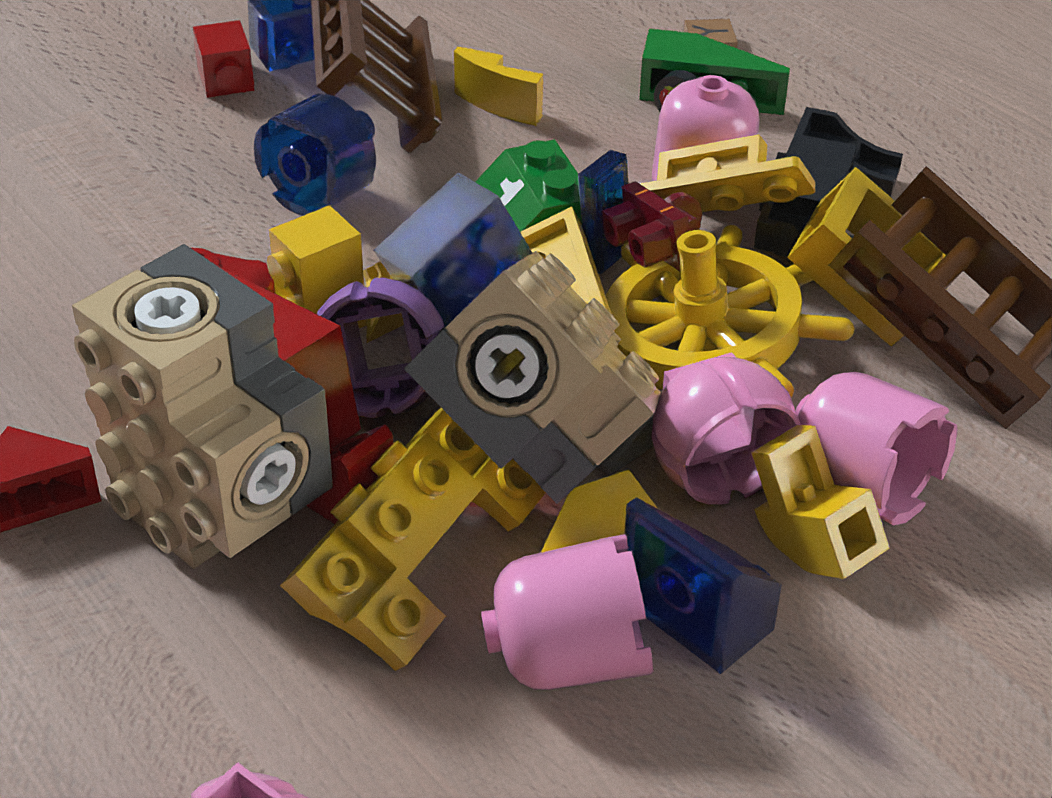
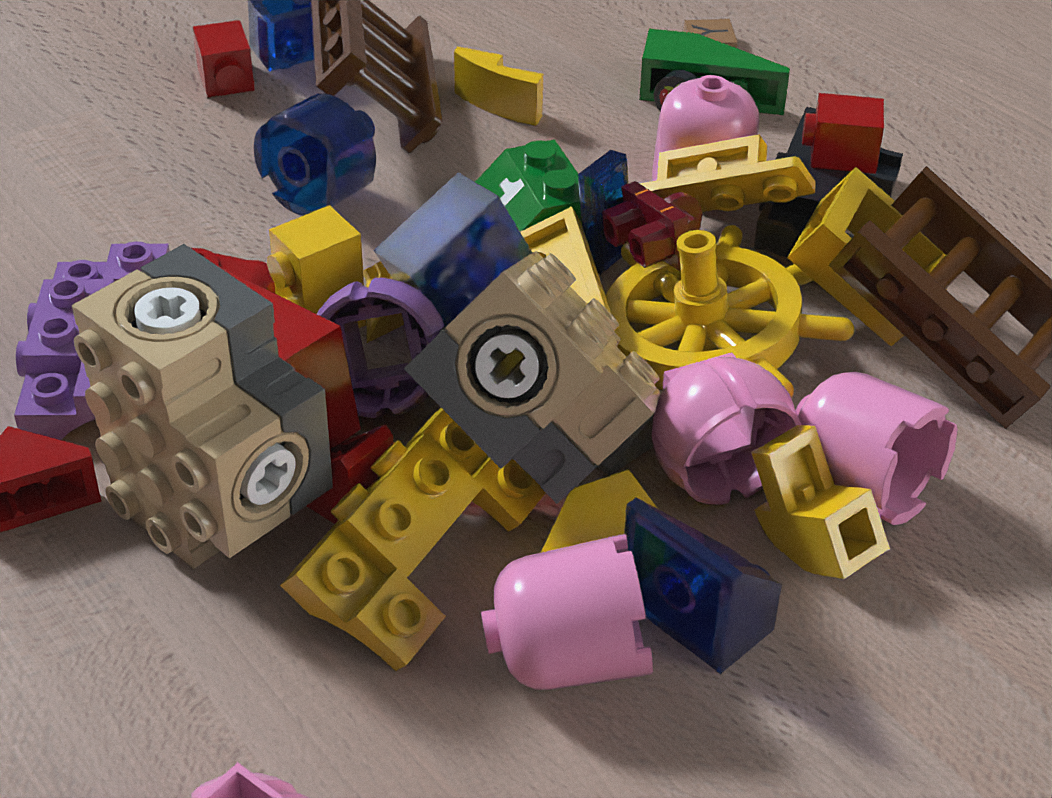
none -> medium lavender bracket [14,241,170,440]
none -> red brick [802,93,884,174]

